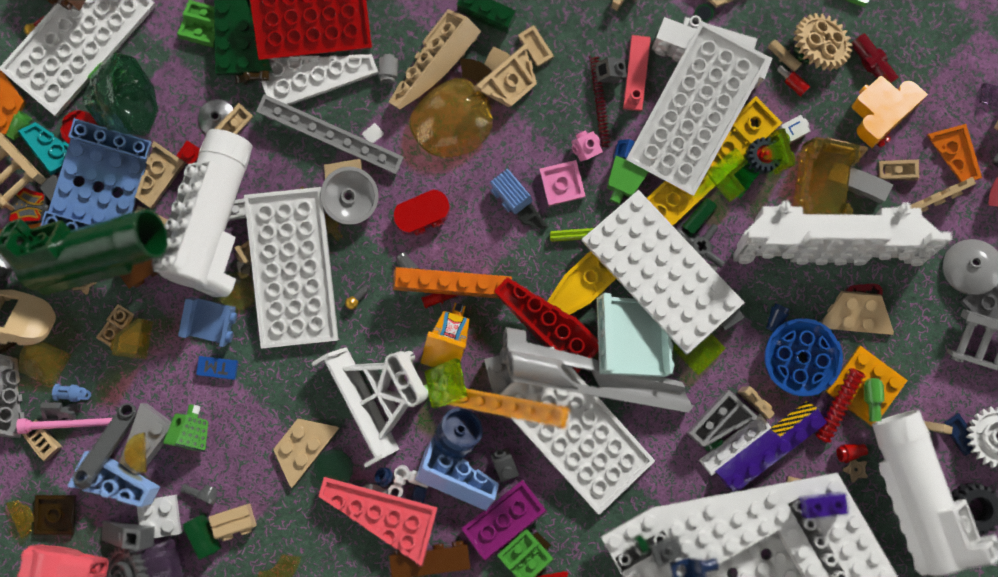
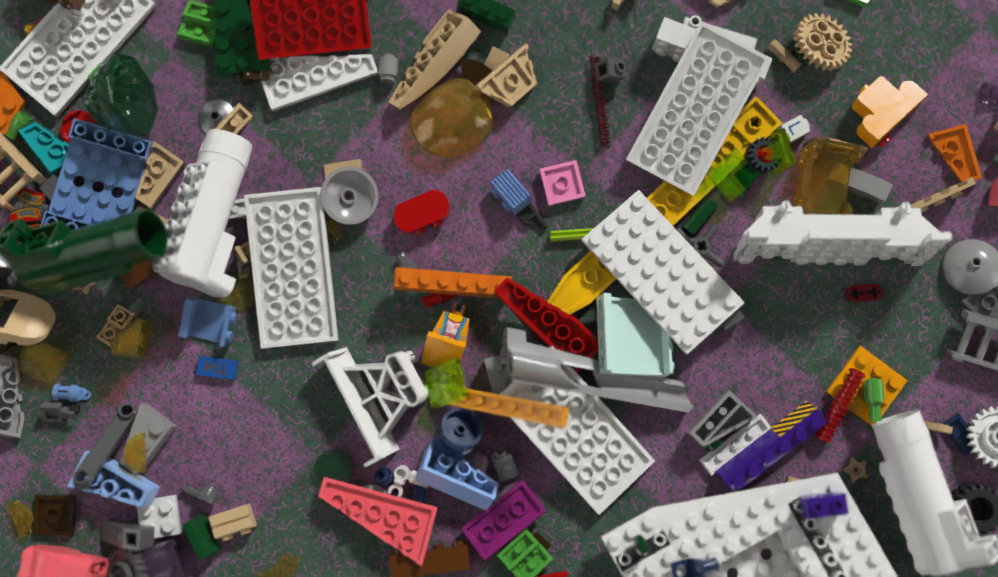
bright pink piece [16,418,112,434] -> none
tan slope [22,419,62,461] -> none
bright green torso [163,404,208,452] -> none
red brick [176,140,200,164] -> none
light grey plate [256,94,404,175] -> none
tan wing [273,419,340,488] -> none
piece [345,285,370,310] -> none
white sticker [362,123,384,143] -> none
tan tile [518,25,554,67] -> none
bright pink brick [571,130,603,162] -> none
bright green torso [607,155,648,205] -> none
blue tile [614,139,635,160] -> none
coral piece [623,35,651,112] -> none
dark grey brick [649,536,683,567] -> none
clear neon green plate [673,333,726,375] -> none
black tile [694,4,713,23] -> none
tan wing [737,386,775,419] -> none
blue brick [764,318,843,396] -> none
dark blue cone [766,303,790,332] -> none
red piece [777,66,810,97] -> none
tan wing [819,291,894,335] -> none
red cone [836,444,868,463] -> none
dark red piece [851,33,899,83] -> none
tan slope [879,159,919,181] -> none

